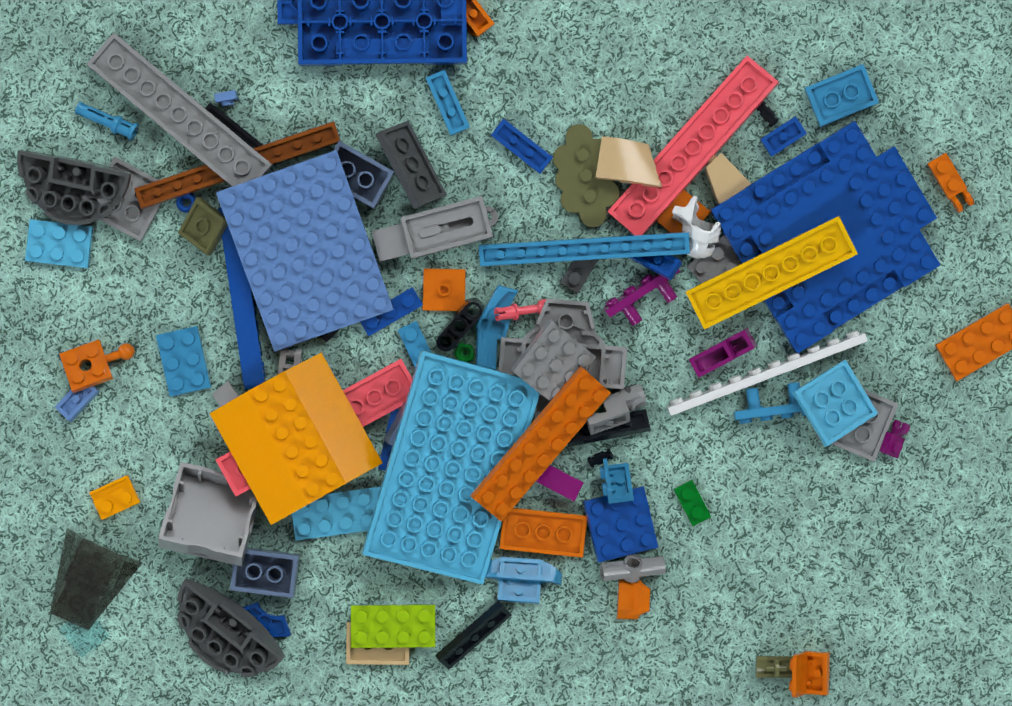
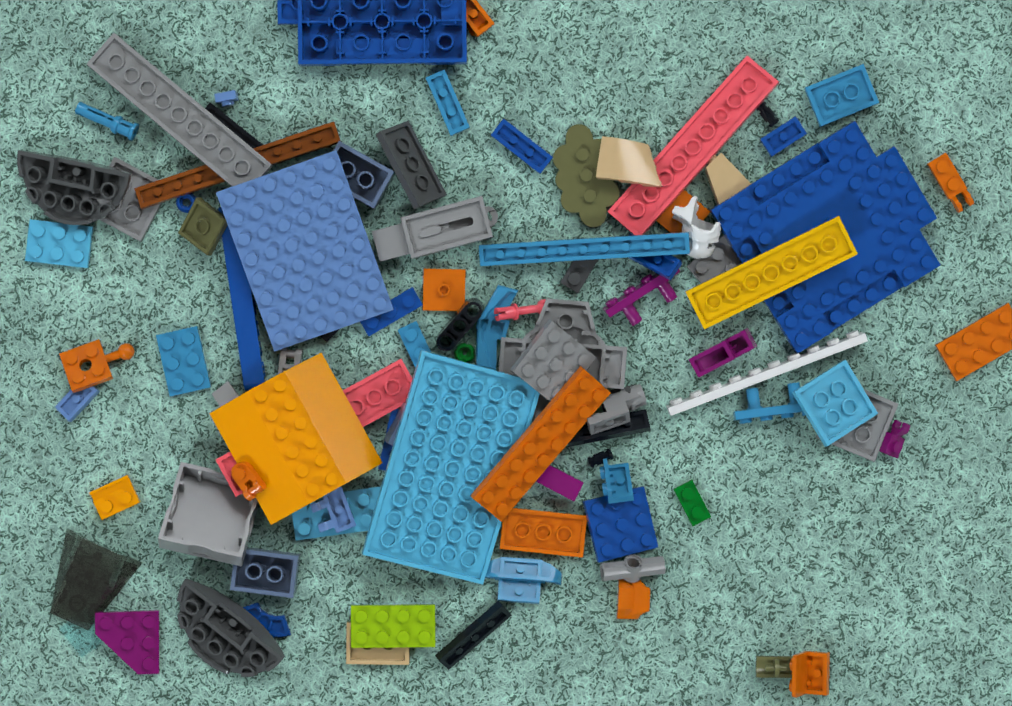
none -> magenta plate [95,610,159,674]
none -> orange plate [231,461,266,501]
none -> medium blue plate [310,486,356,533]

